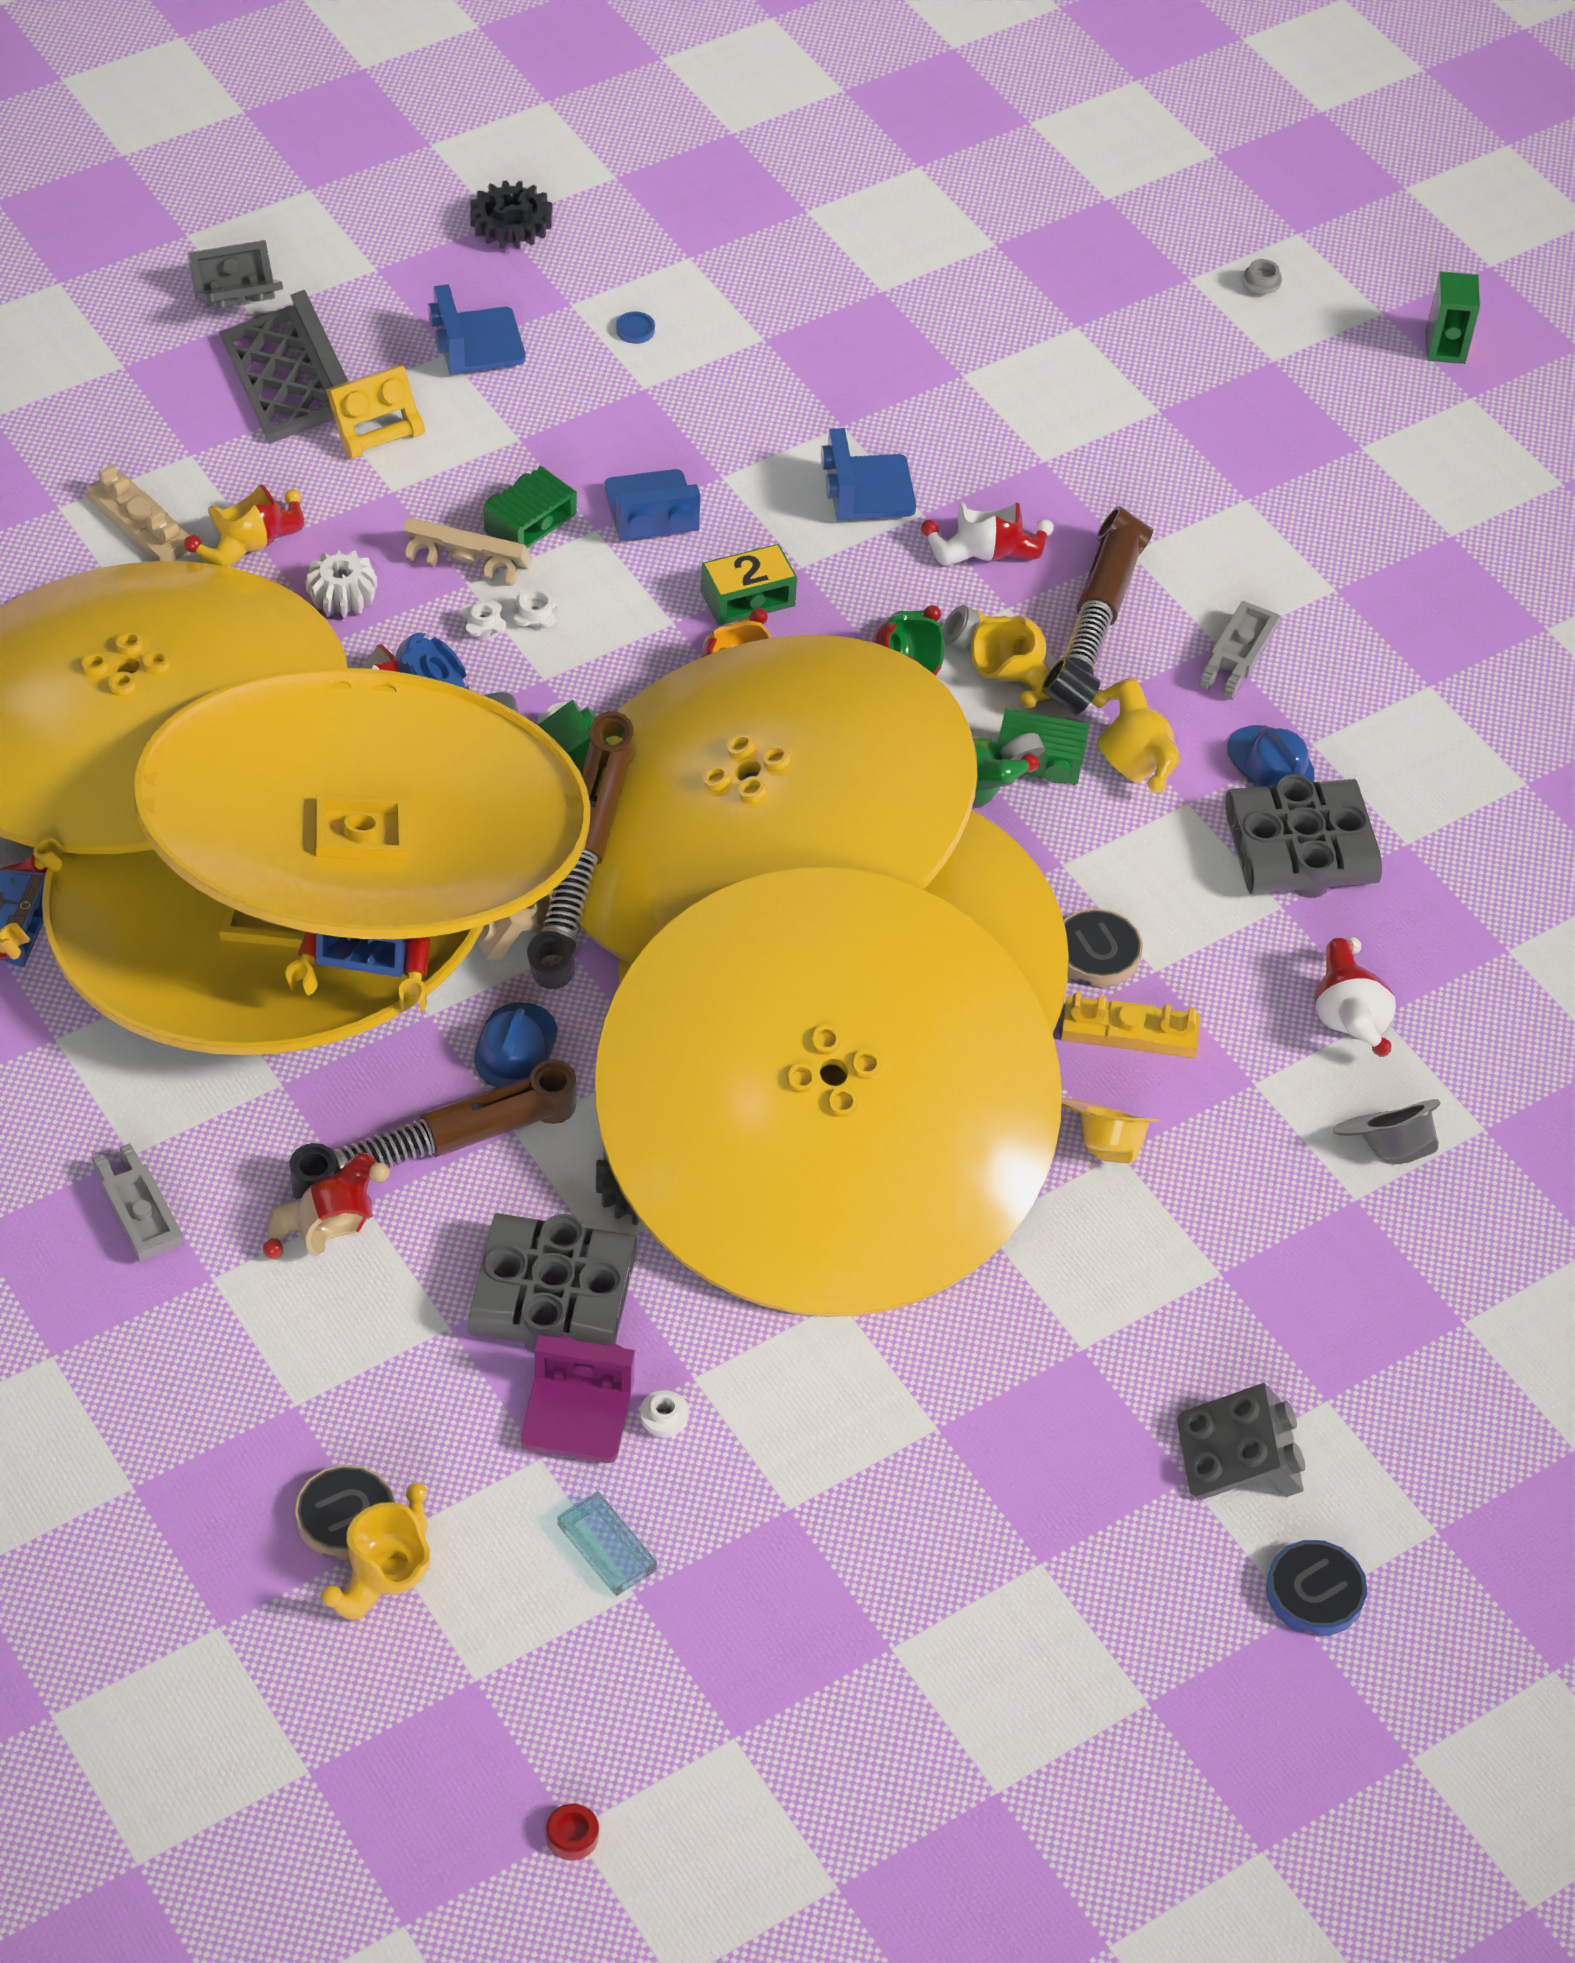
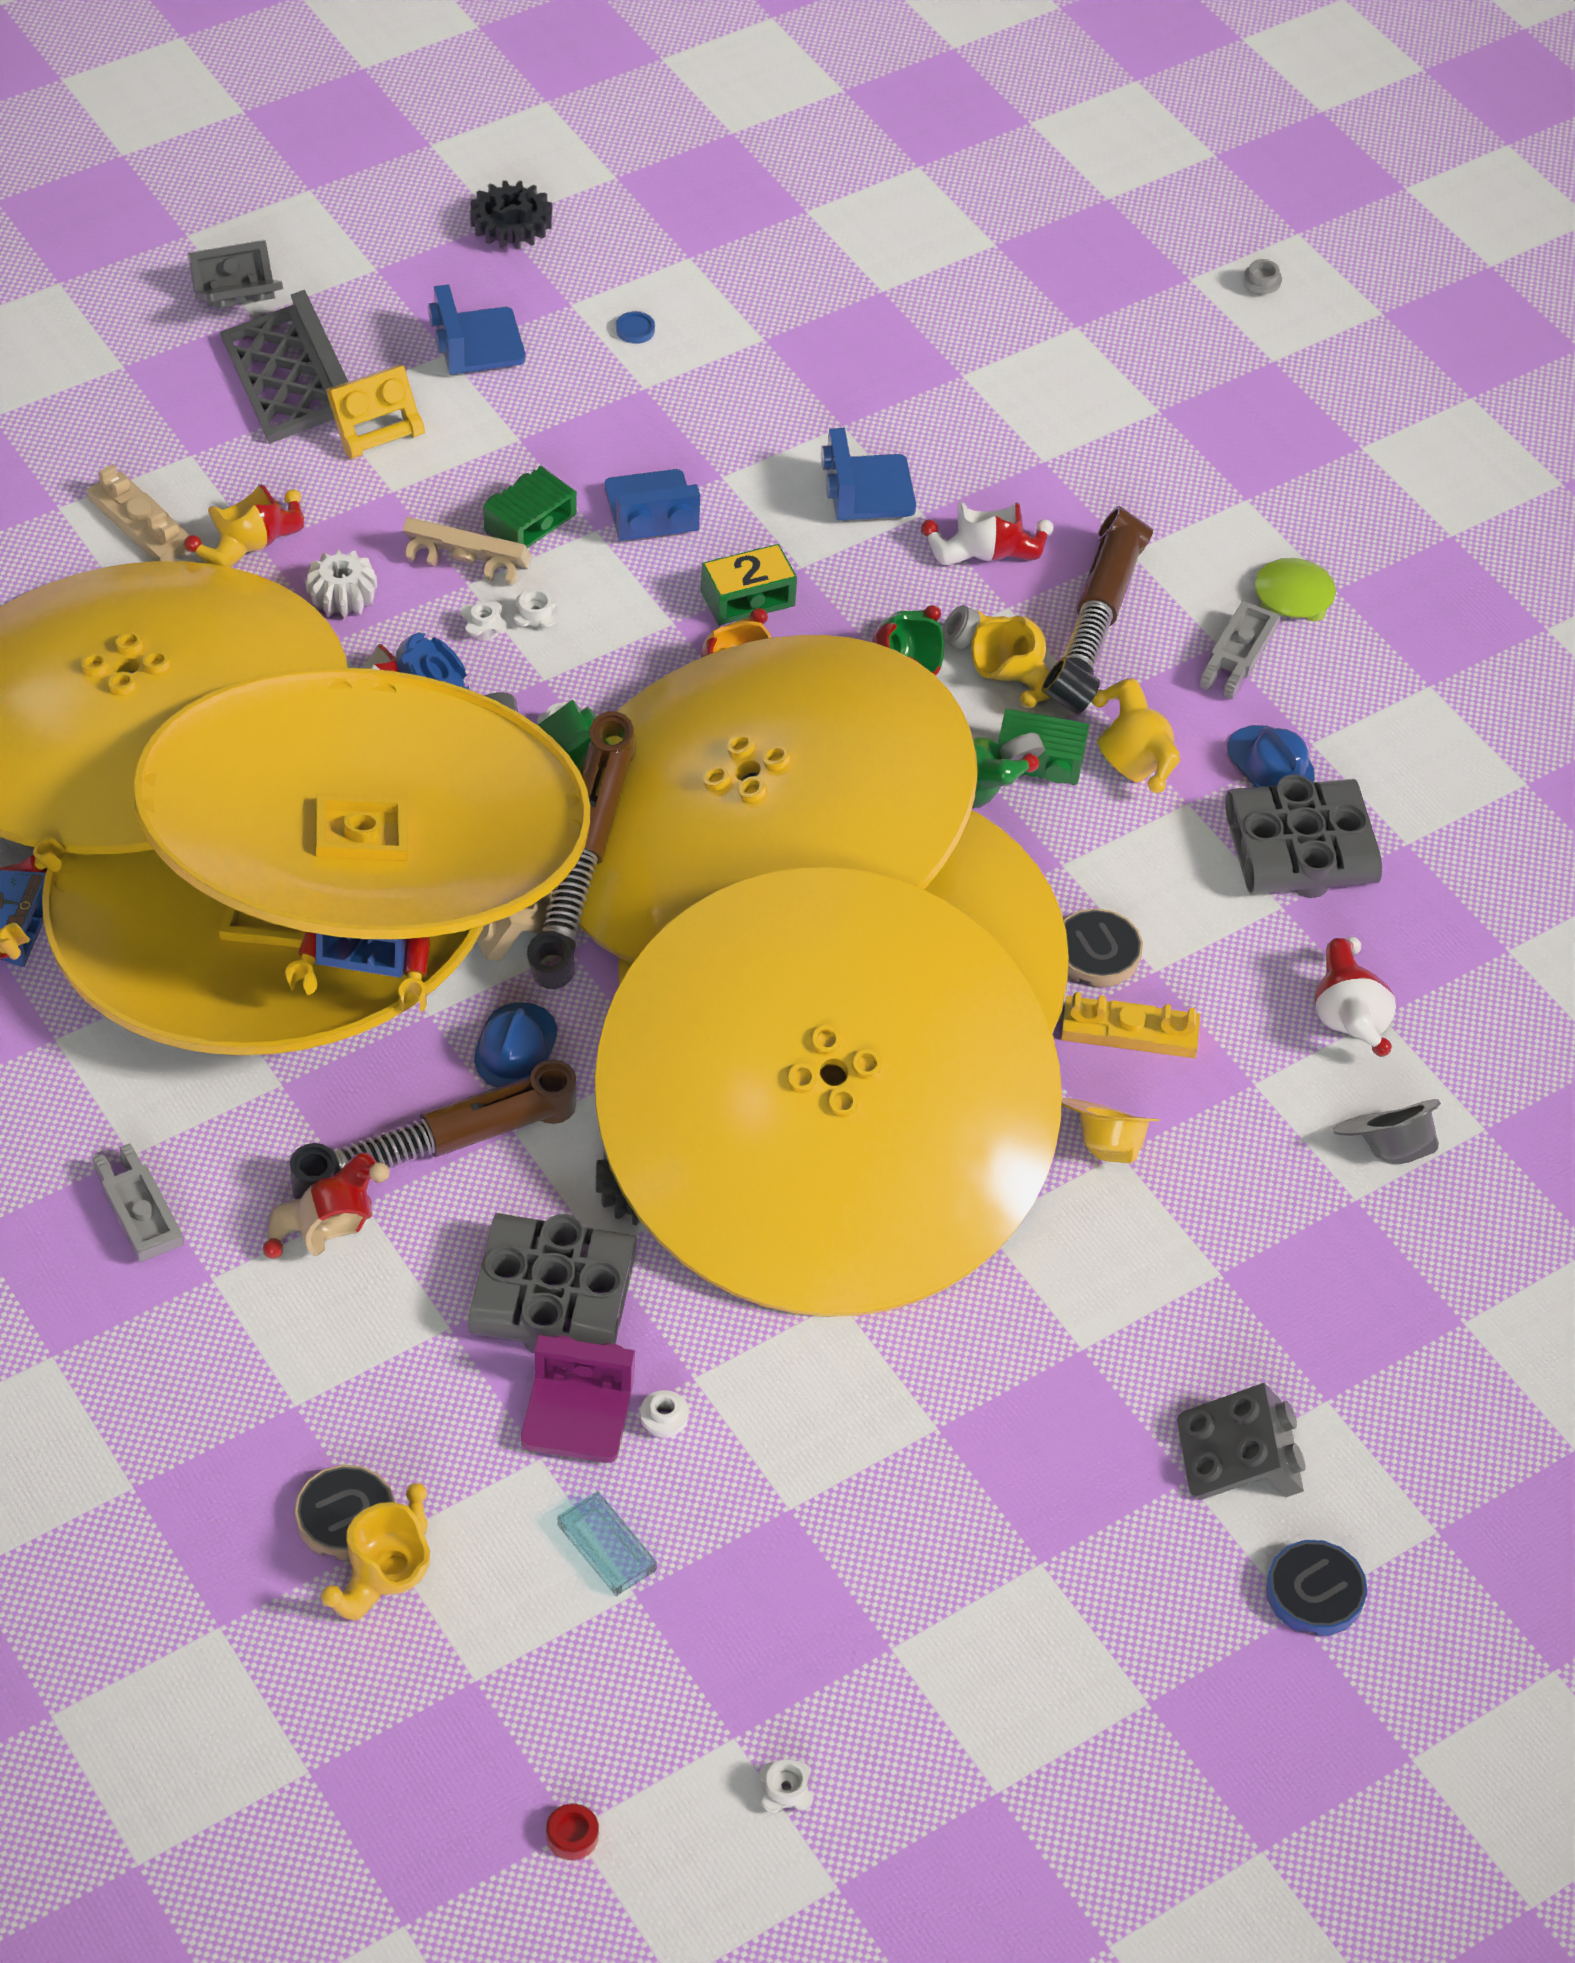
green brick [1426,271,1480,364] -> none
none -> white plate [759,1759,813,1813]
none -> lime dish [1255,558,1336,622]

